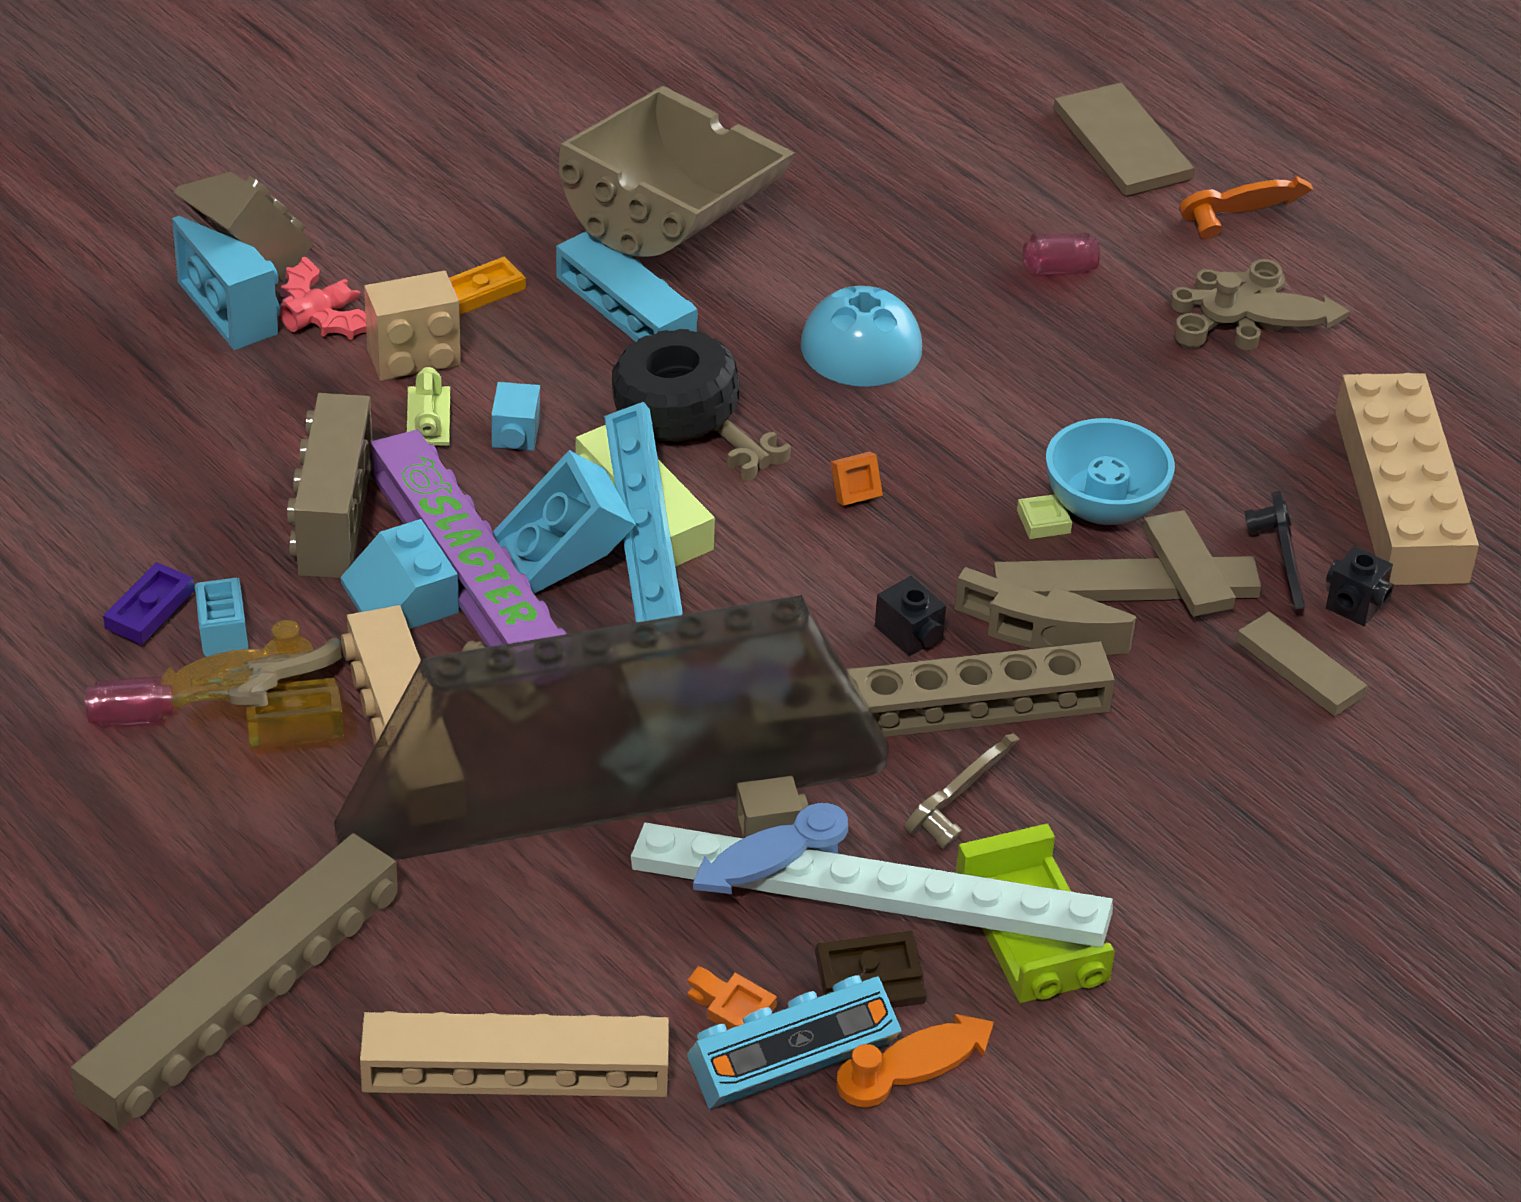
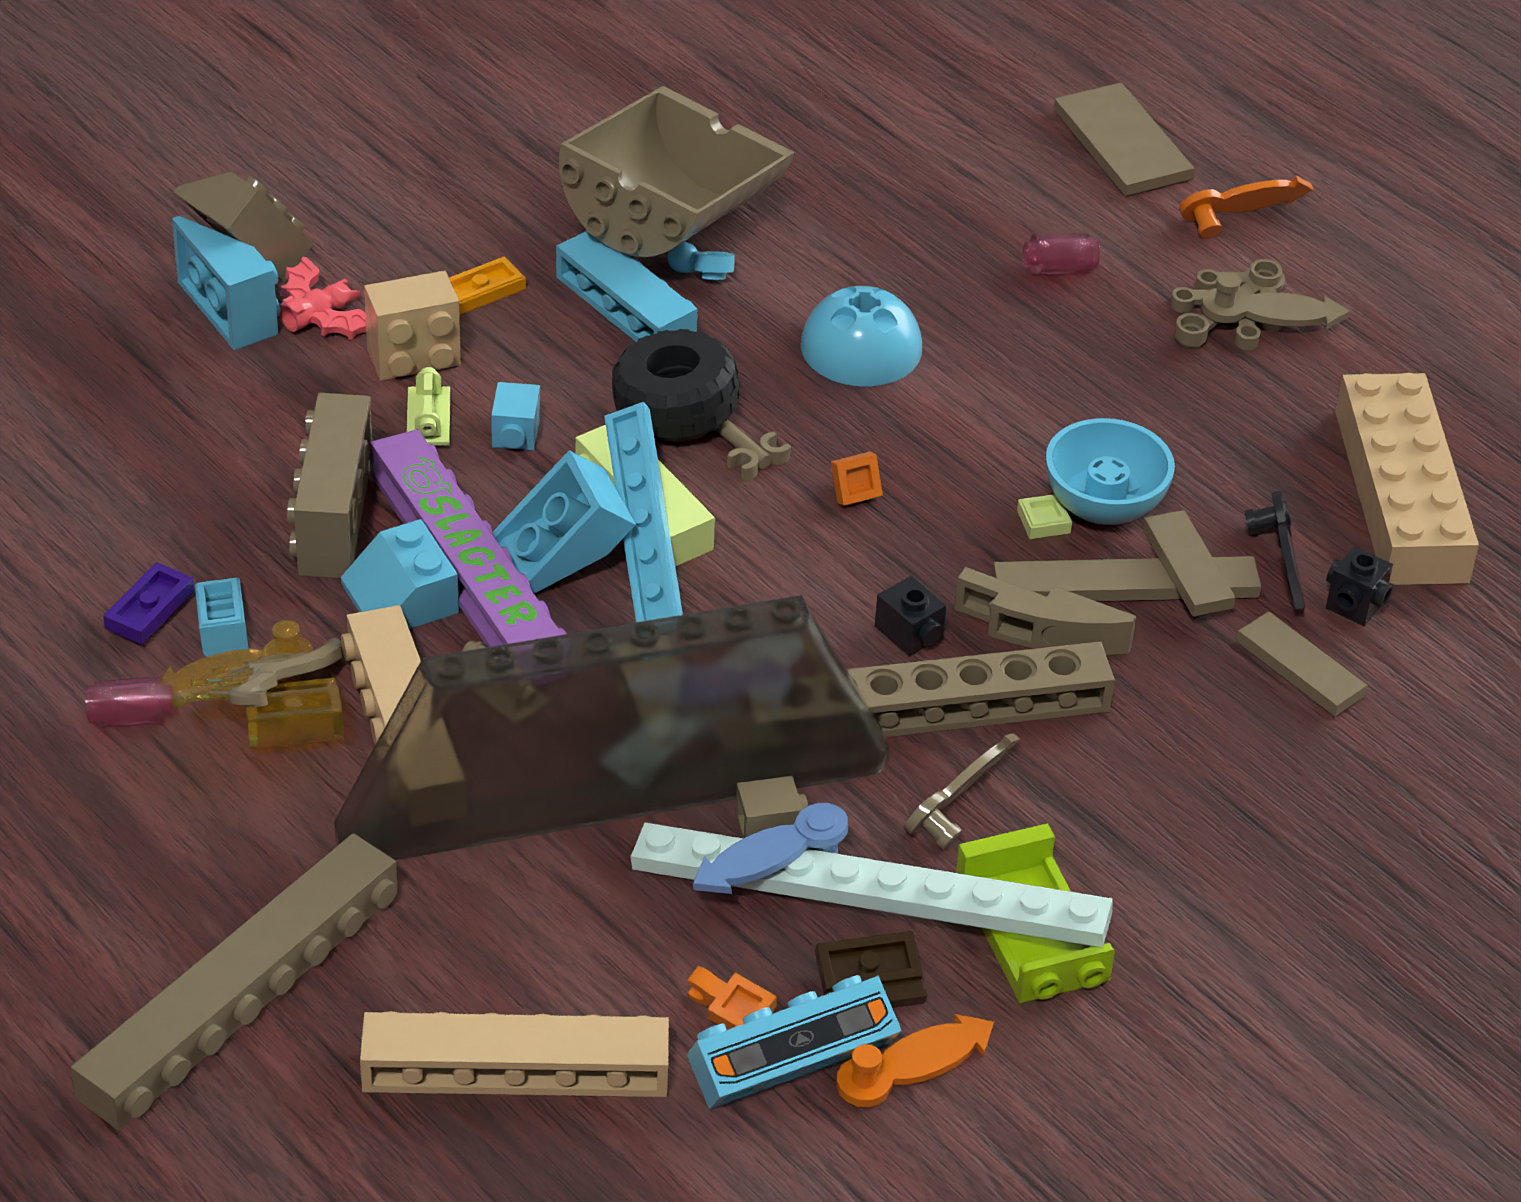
none -> medium azure plate [667,242,735,280]

